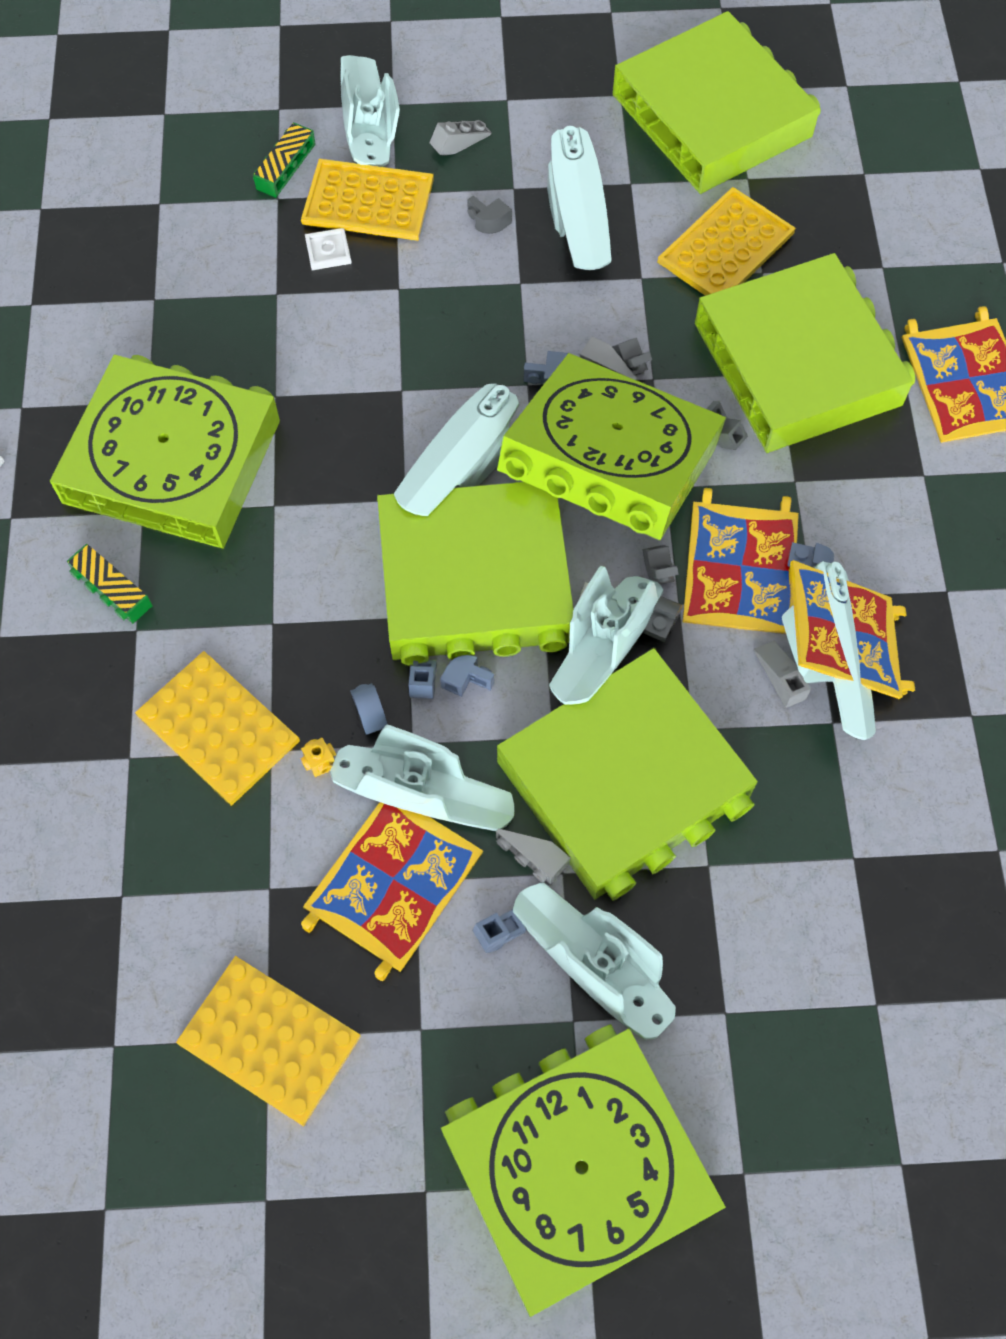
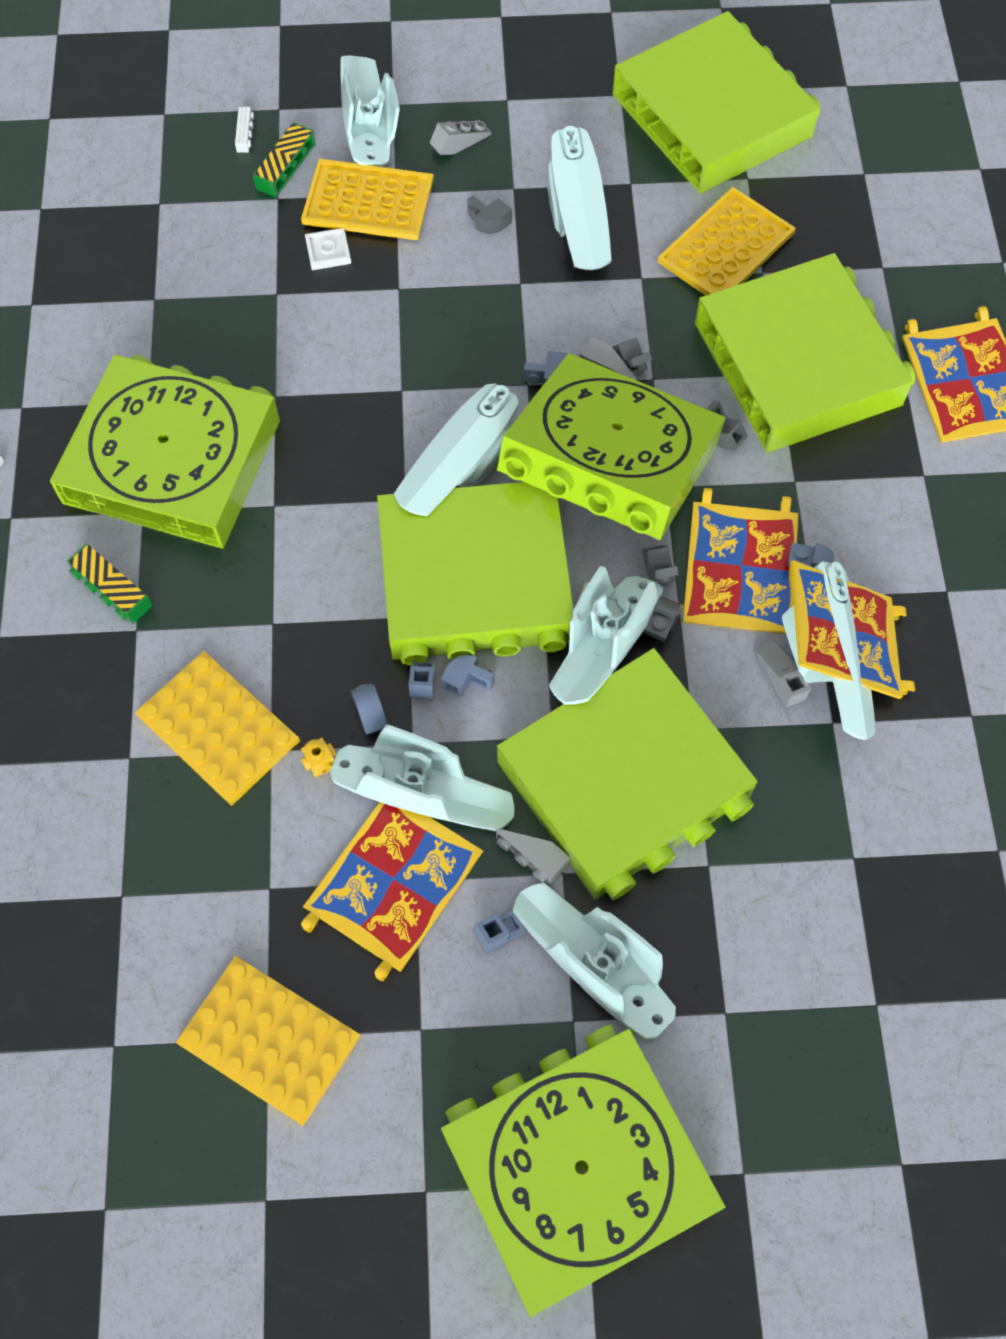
none -> white piece [235,107,254,152]

